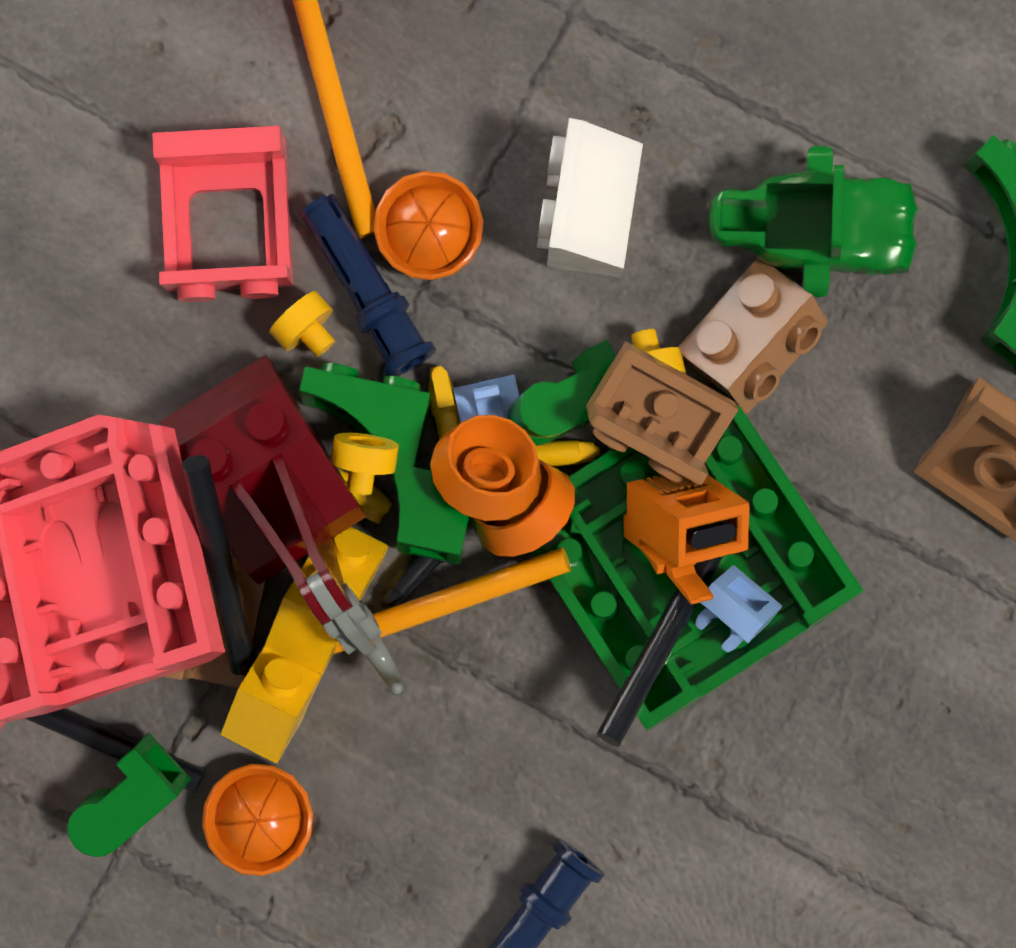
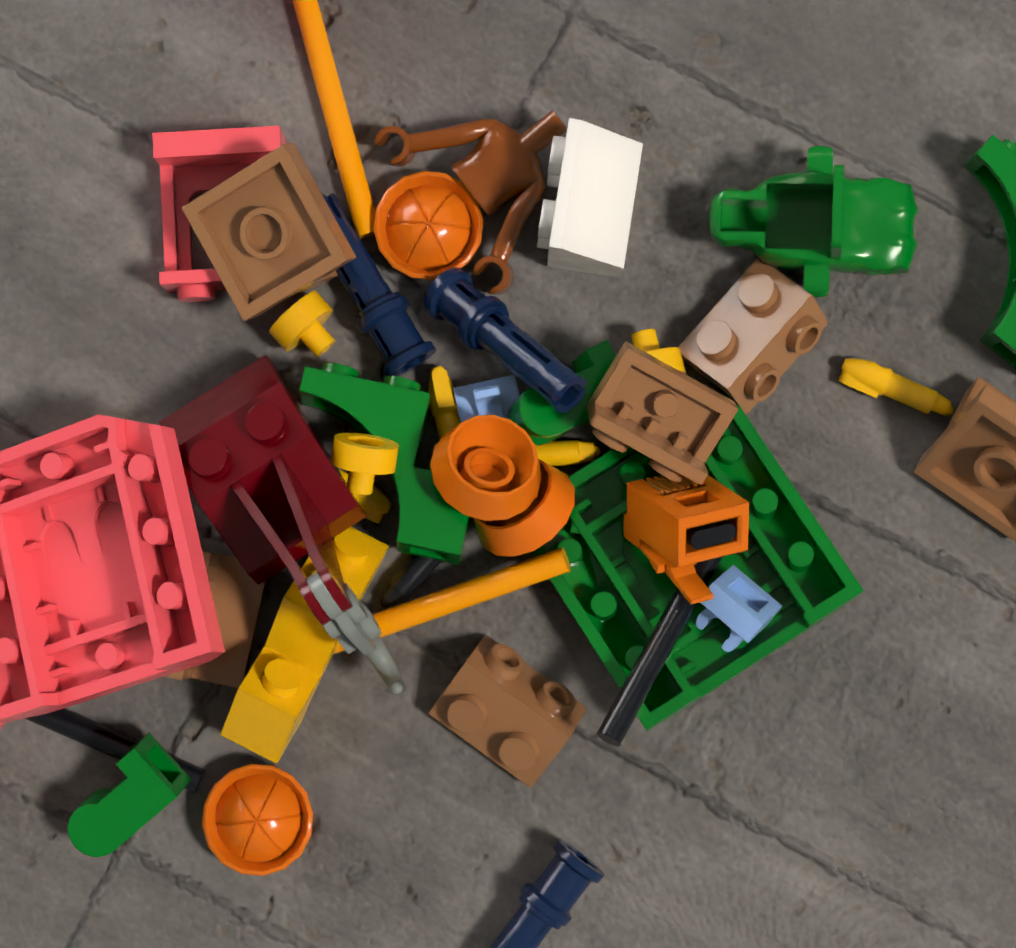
black bar [182,455,255,675] -> none
none -> medium nougat bracket [181,143,357,321]
none -> dark orange piece [375,110,567,295]
none -> dark blue pin [424,267,586,413]
none -> medium nougat bracket [428,636,586,788]
none -> yellow piece [837,358,953,416]

